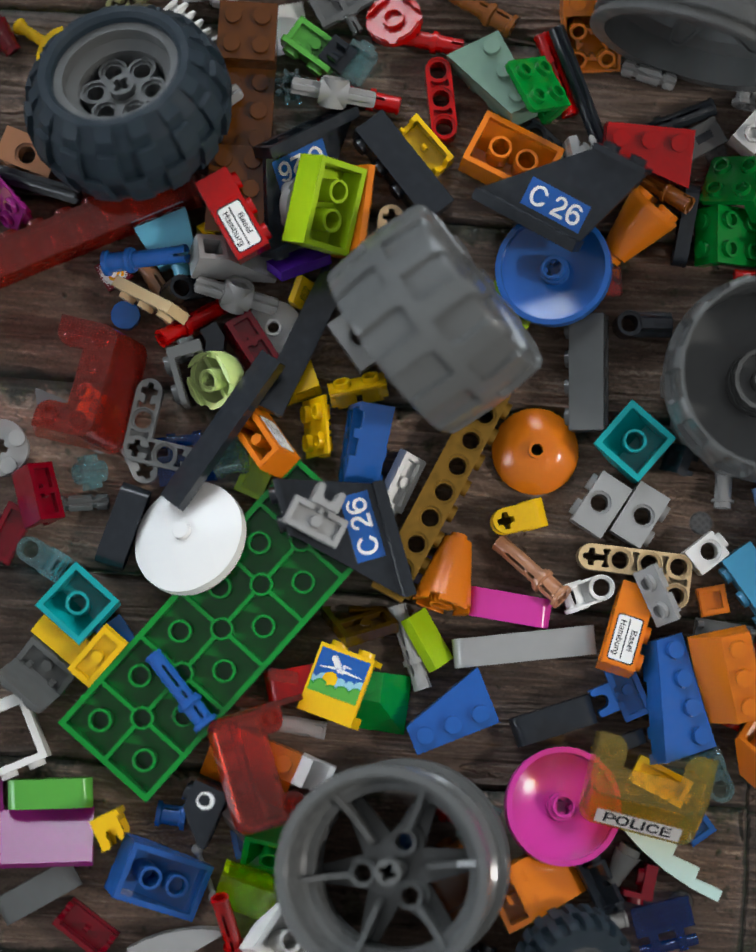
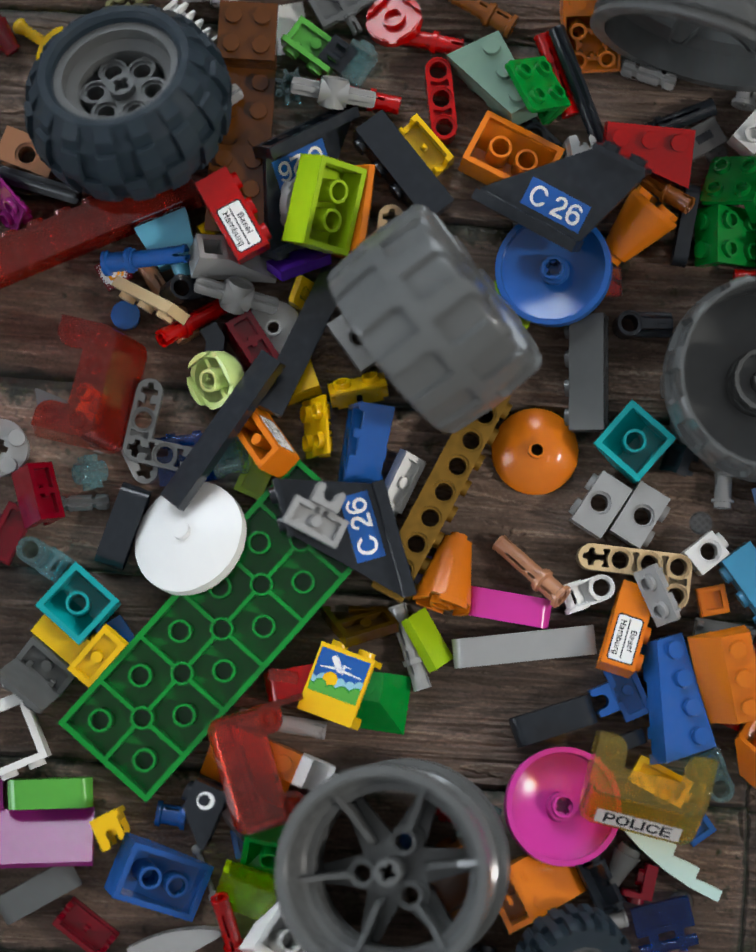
blue pin [145,648,217,733] -> none
dark grey bracket [162,336,205,410] -> none
blue wedge [406,667,500,755] -> none
yellow piece [490,497,549,535] -> none

